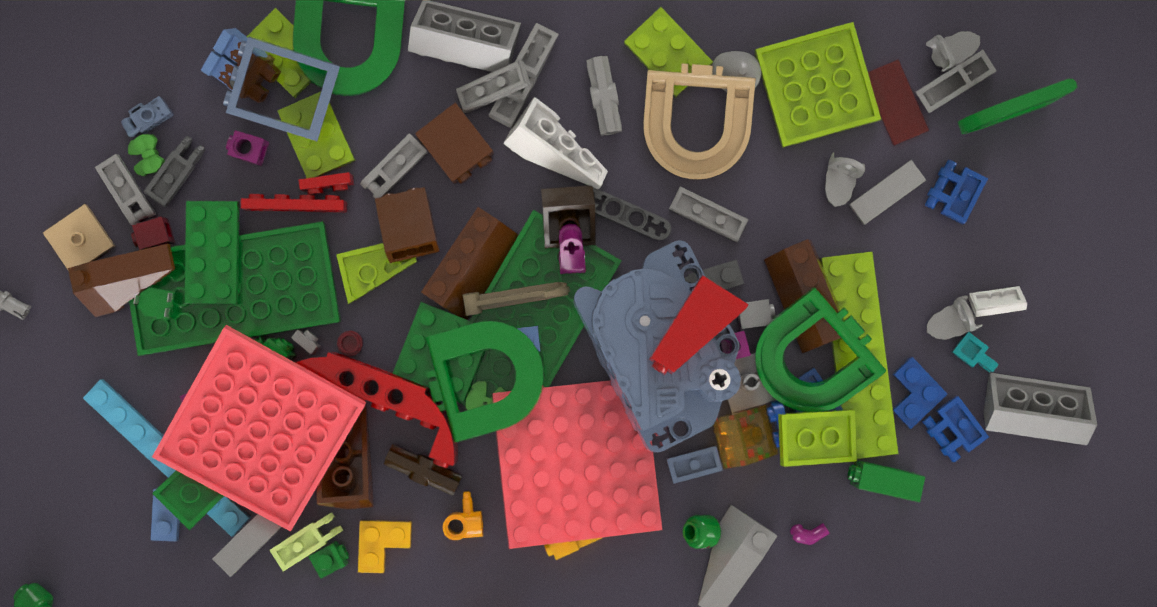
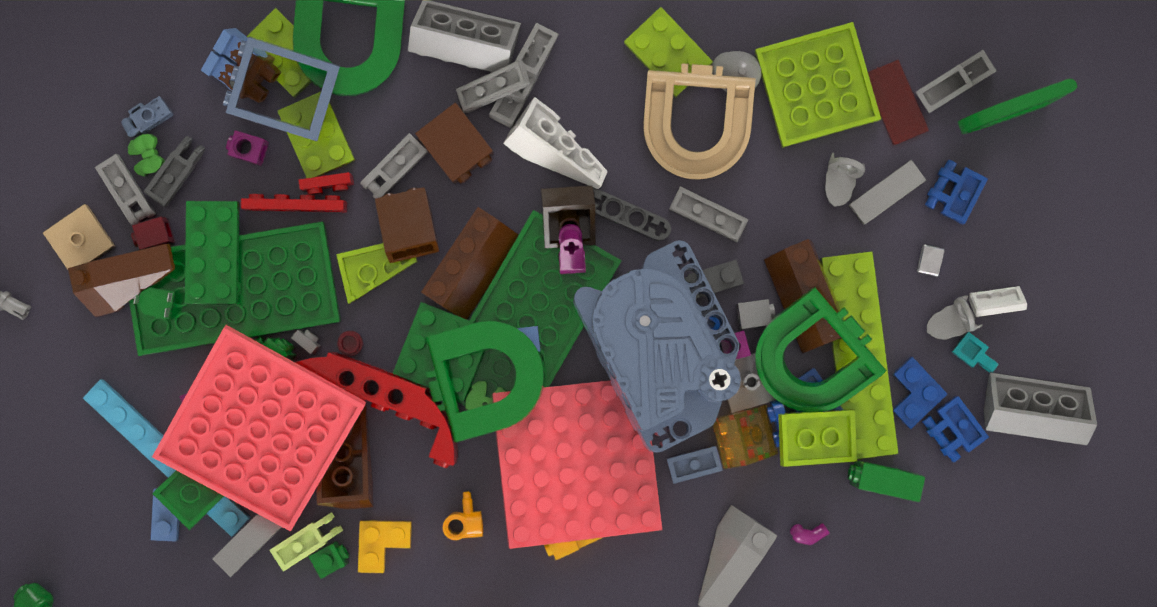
dark brown piece [383,444,462,496] -> none
dark tan piece [463,282,570,316] -> none
light grey piece [586,56,622,136] -> none
red slope [648,276,749,375] -> none
green head [683,515,721,549] -> none
light grey piece [926,31,980,72] -> none
none -> flat silver piece [917,244,944,277]

